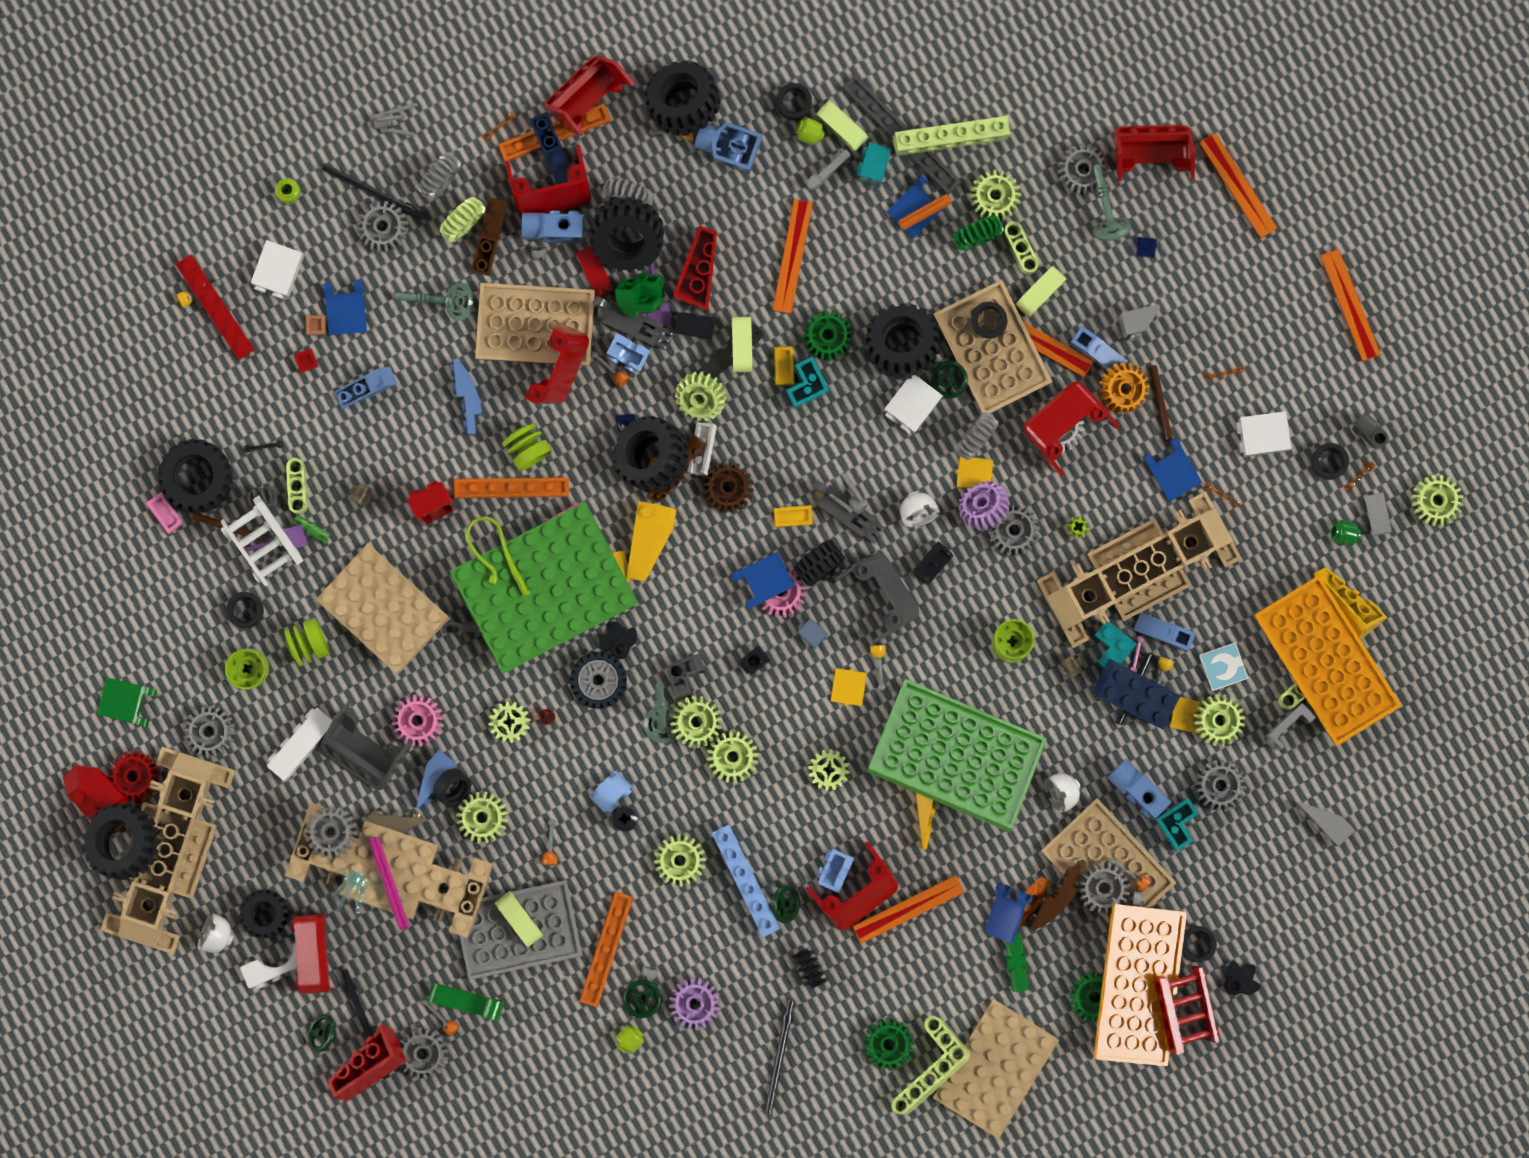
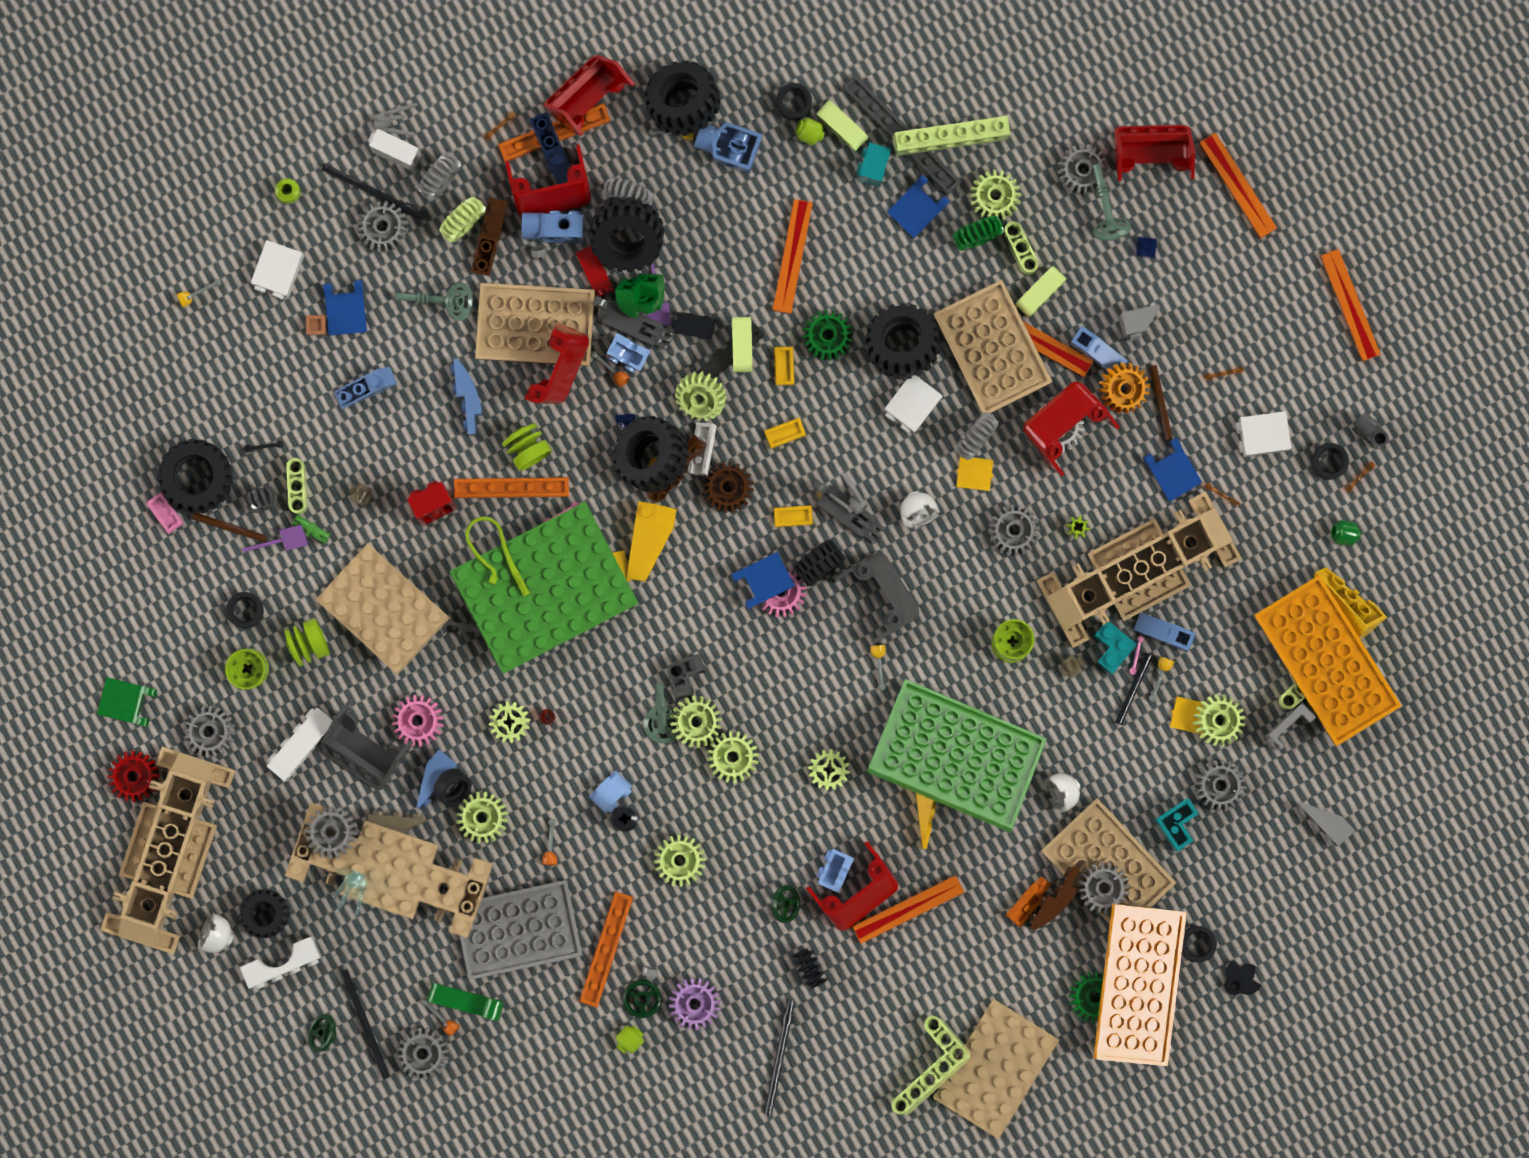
red wedge [63,765,126,834] -> none
black tyre [82,804,160,880] -> none
red plate [175,254,255,361] -> none
white fence [221,496,304,586] -> none
windscreen [291,914,334,994] -> none
red plate [294,348,319,374] -> none
red wedge [327,1024,407,1102] -> none
dark pink axle [369,837,409,930] -> none
yellowish green beam [494,891,543,947] -> none
wheel [570,652,627,709] -> none
black plate [599,621,637,659] -> none
red wedge [671,225,717,312] -> none
light blue brick [712,825,780,937] -> none
black brick [740,645,771,675] -> none
teal brick [786,356,829,410] -> none
sand blue brick [798,618,828,649] -> none
light grey hinge [806,150,850,191] -> none
yellow piece [831,668,867,706] -> none
green gear [863,1018,915,1071] -> none
orange axle [899,194,952,230] -> none
black hinge [913,541,953,585] -> none
dark green piece [931,360,968,399] -> none
lavender gear [958,480,1010,531] -> none
black tyre [971,301,1008,339] -> none
blue flag [984,882,1033,944] -> none
green piece [1005,933,1029,993] -> none
dark blue brick [1092,658,1181,730] -> none
medium blue brick [1107,759,1172,819] -> none
hinge [1108,858,1151,893] -> none
light grey hinge [1130,891,1145,906] -> none
red fence [1153,965,1219,1054] -> none
medium azure tile [1199,642,1248,691] -> none
light grey slope [1365,493,1392,537] -> none
yellowish green gear [1411,475,1464,526] -> none
none -> white brick [368,128,422,172]
none -> yellow tile [764,417,806,449]

